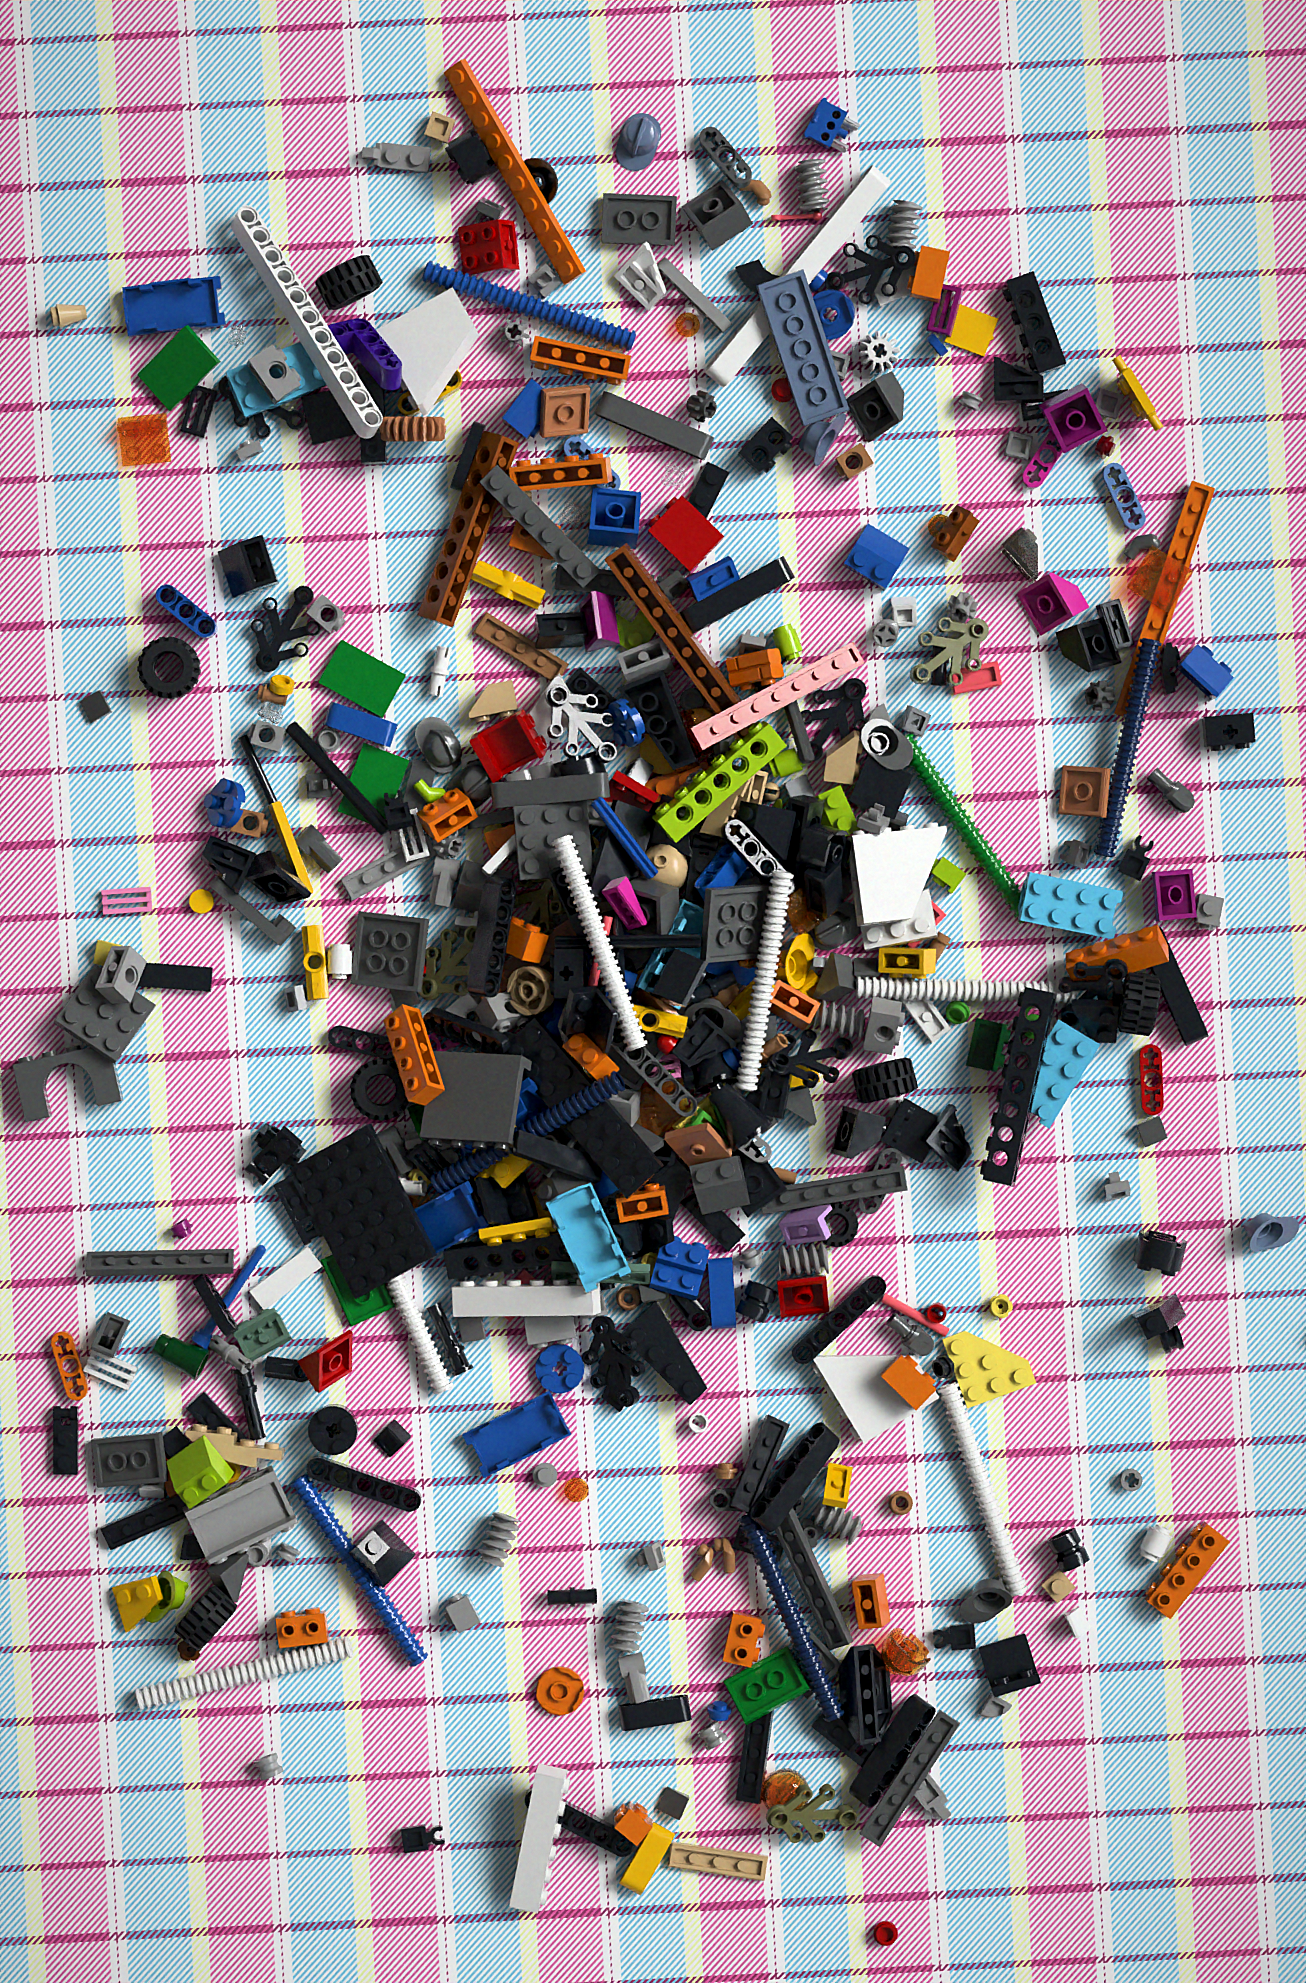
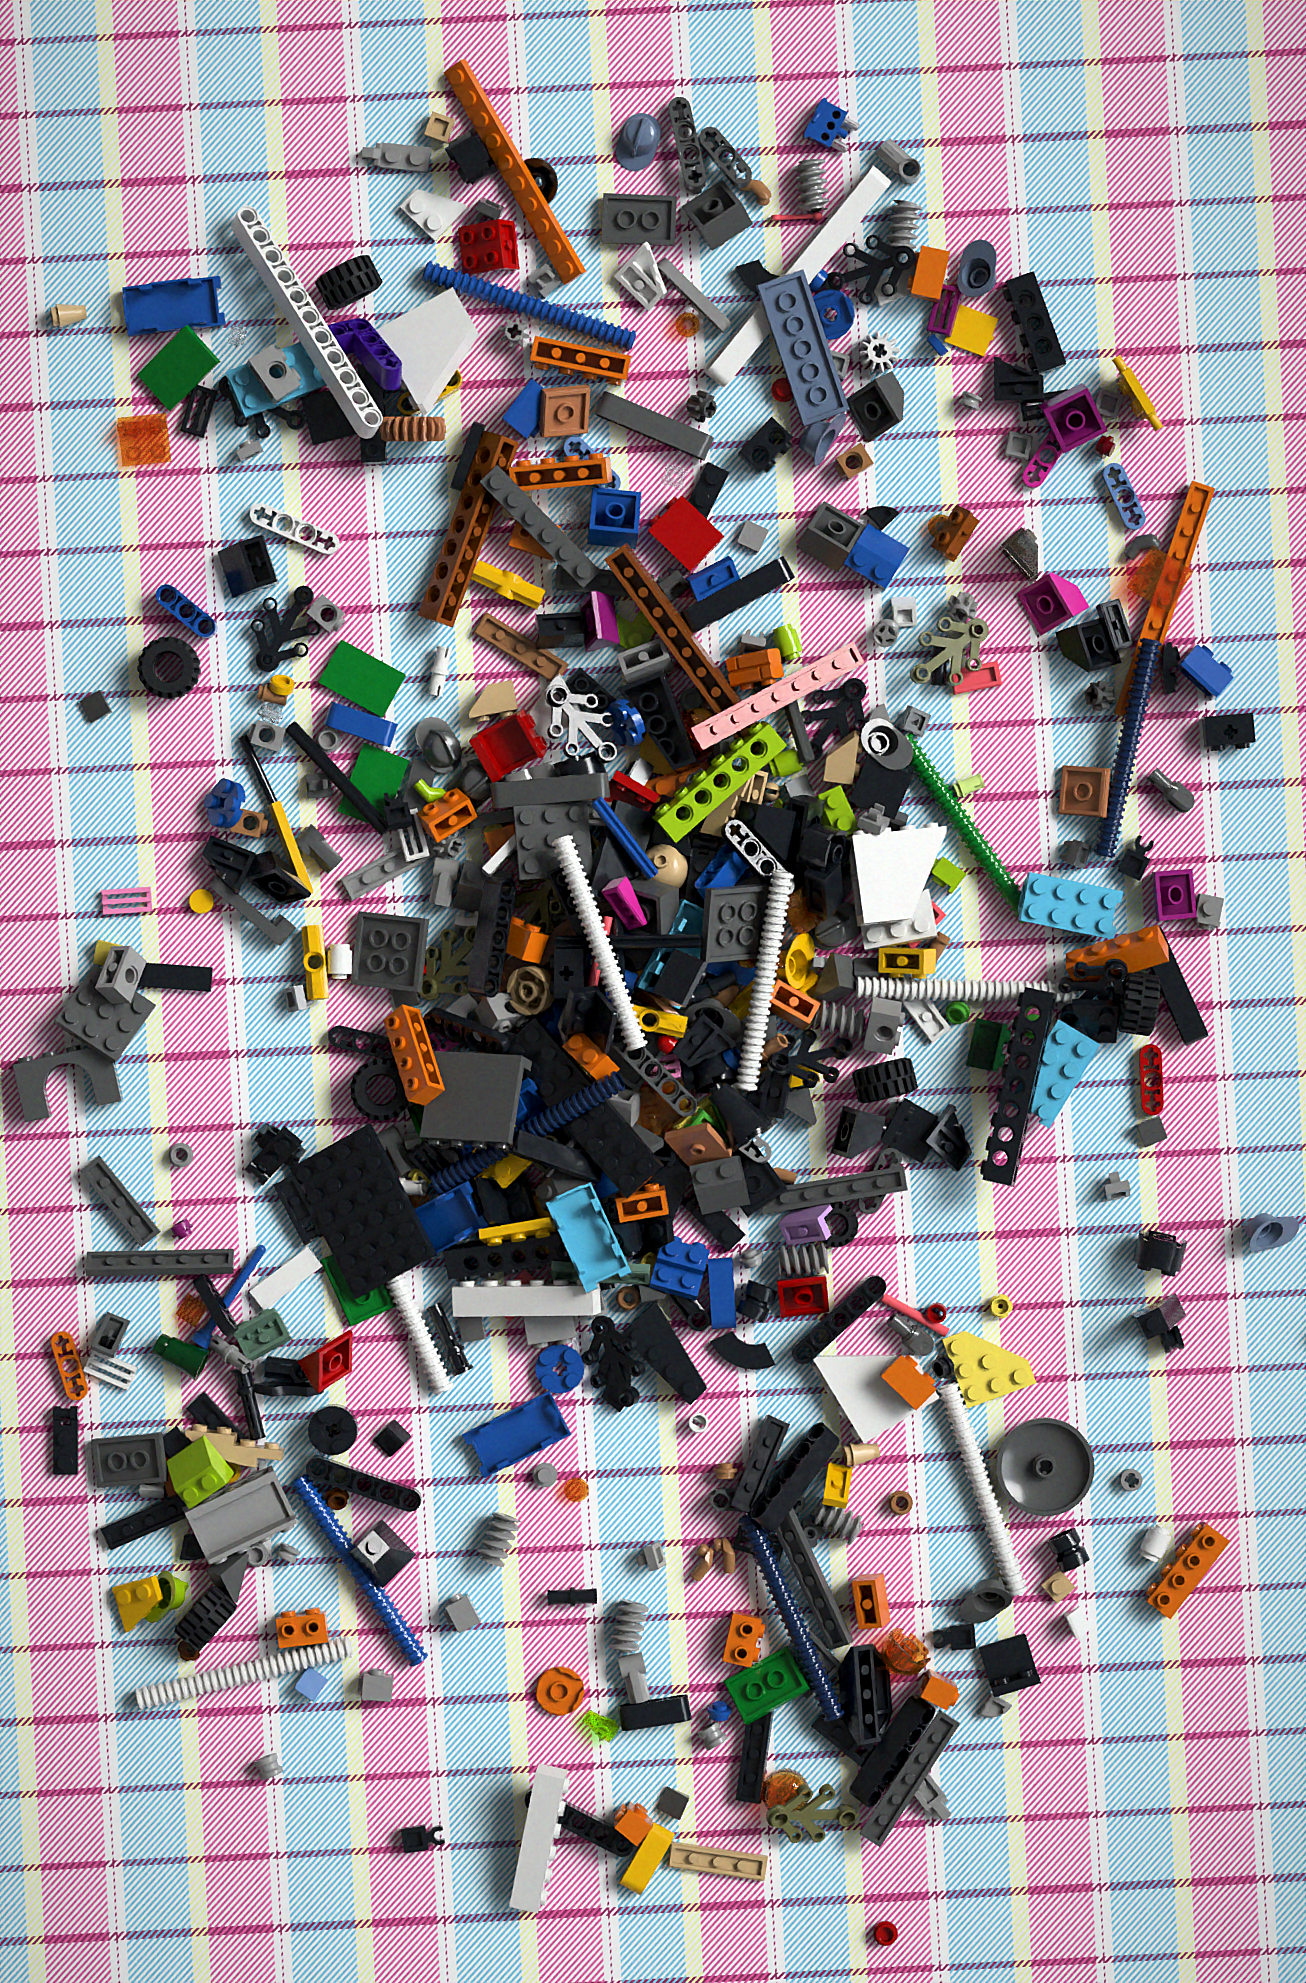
none -> dark grey plate [80,1155,161,1247]
none -> light grey plate [169,1143,193,1167]
none -> clear orange slope [176,1293,207,1328]
none -> white beam [250,503,340,555]
none -> black tile [254,1381,324,1397]
none -> medium blue slope [294,1666,328,1702]
none -> reddish brown plate [325,1487,349,1510]
none -> light grey brick [357,1668,394,1702]
none -> white wing [400,189,468,242]
none -> clear neon green cone [582,1709,620,1743]
none -> dark grey beam [669,97,706,194]
none -> black tile [710,1331,776,1370]
none -> light grey tile [736,520,769,553]
none -> dark grey slope [796,501,866,572]
none -> tan cone [842,1443,880,1467]
none -> black tile [865,506,900,531]
none -> light grey piece [876,138,921,184]
none -> orange brick [918,1669,960,1710]
none -> yellowish green pin [952,773,985,798]
none -> sand blue piece [957,239,997,297]
none -> dark grey dish [996,1417,1095,1516]

